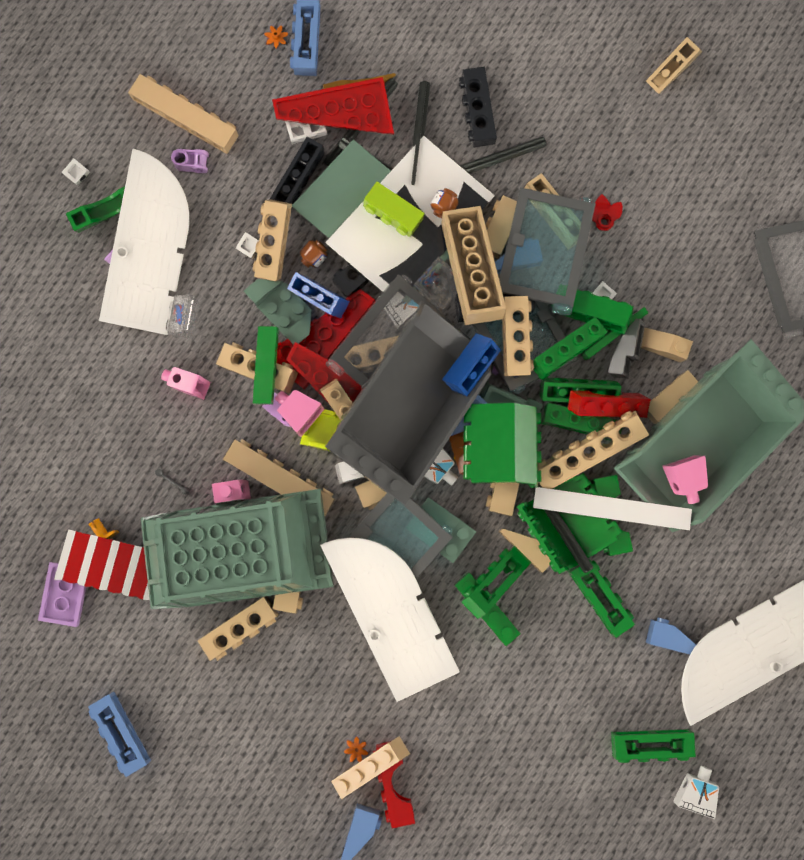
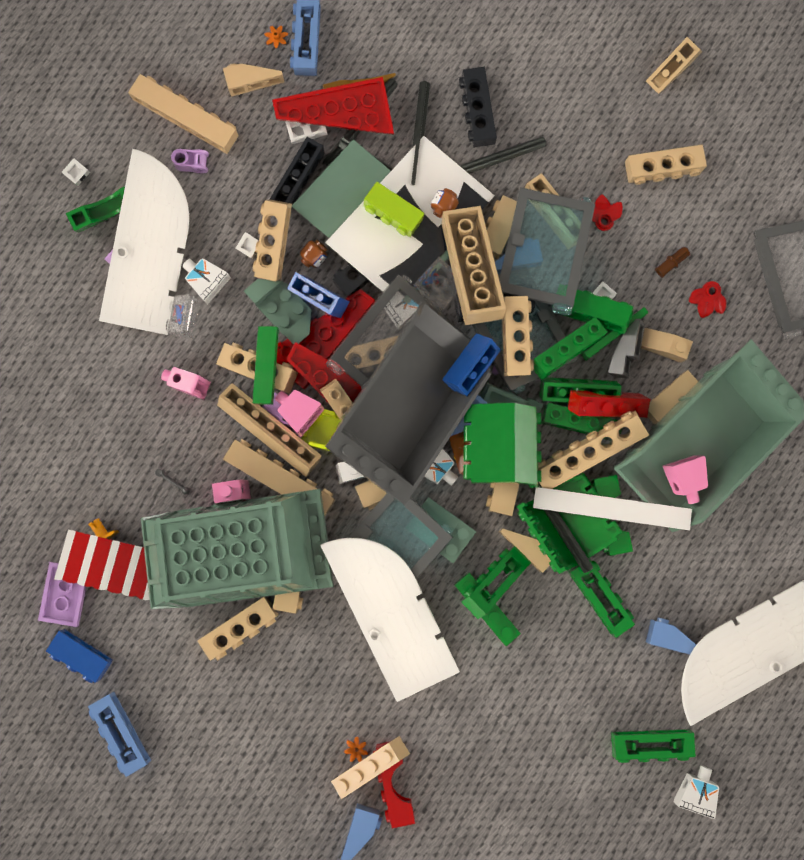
none -> blue brick [46,629,113,683]
none -> white torso [183,258,231,305]
none -> tan brick [217,383,322,477]
none -> tan slope [223,64,284,97]
none -> tan brick [625,145,707,185]
none -> reddish brown axle [655,247,690,278]
none -> red plate [689,281,726,318]

